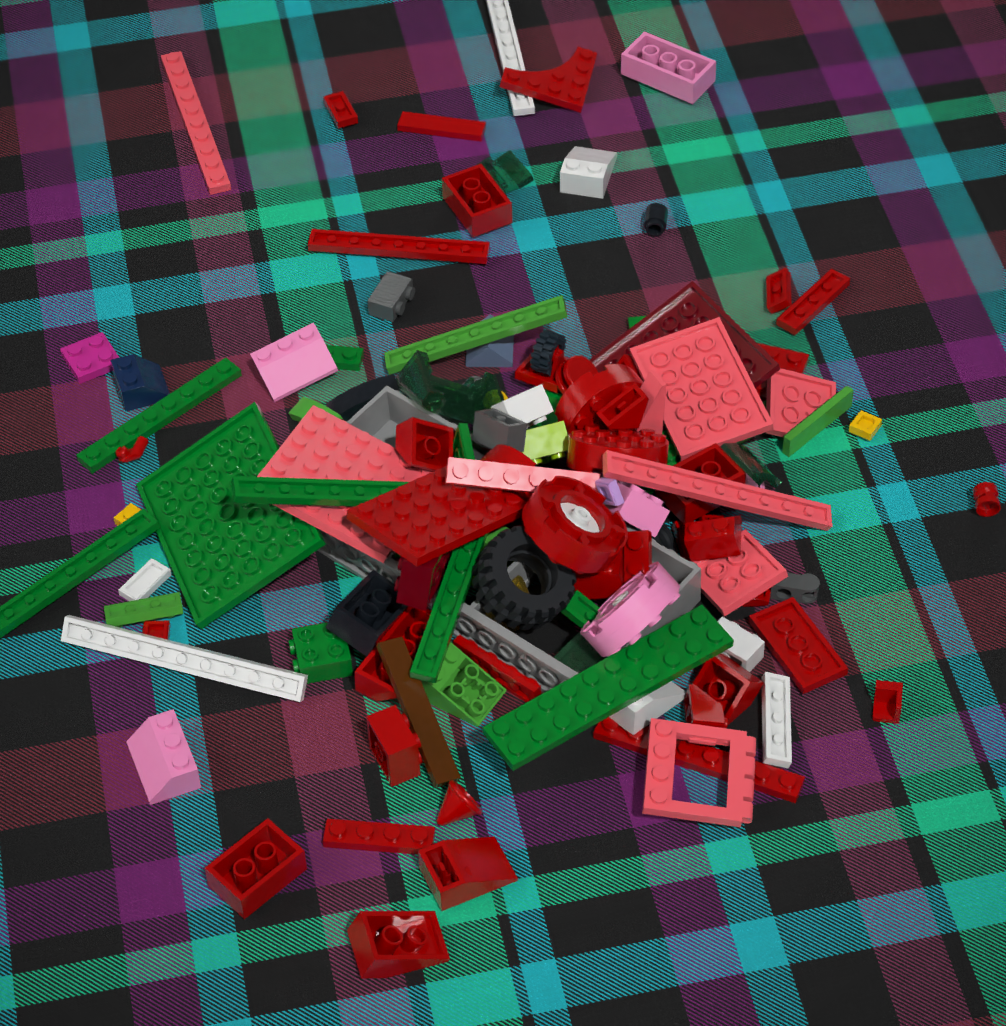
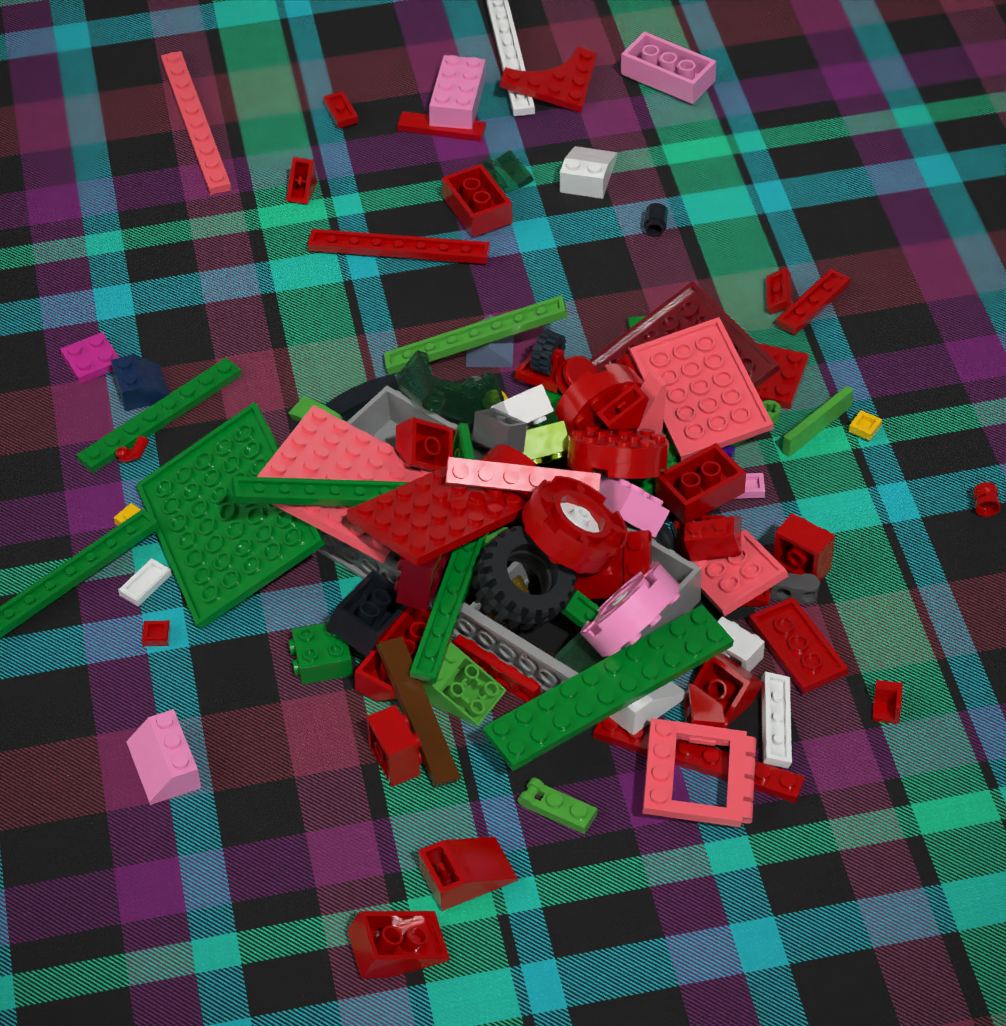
white plate [61,615,308,702] -> none
bright green plate [104,592,184,627] -> none
red brick [205,818,307,919] -> none
bright pink slope [250,322,338,402] -> none
red plate [323,819,435,855] -> none
green plate [326,345,364,371] -> none
dark grey brick [368,271,415,322] -> none
red hat [437,780,483,826] -> none
lavender tile [595,477,624,506] -> none
coral plate [603,450,832,531] -> none
clear green slope [721,443,782,489] -> none
coral plate [766,368,836,437] -> none
none -> red slope [286,157,317,204]
none -> bright pink brick [429,55,486,129]
none -> bright green plate [518,778,597,835]
none -> red brick [773,513,835,581]

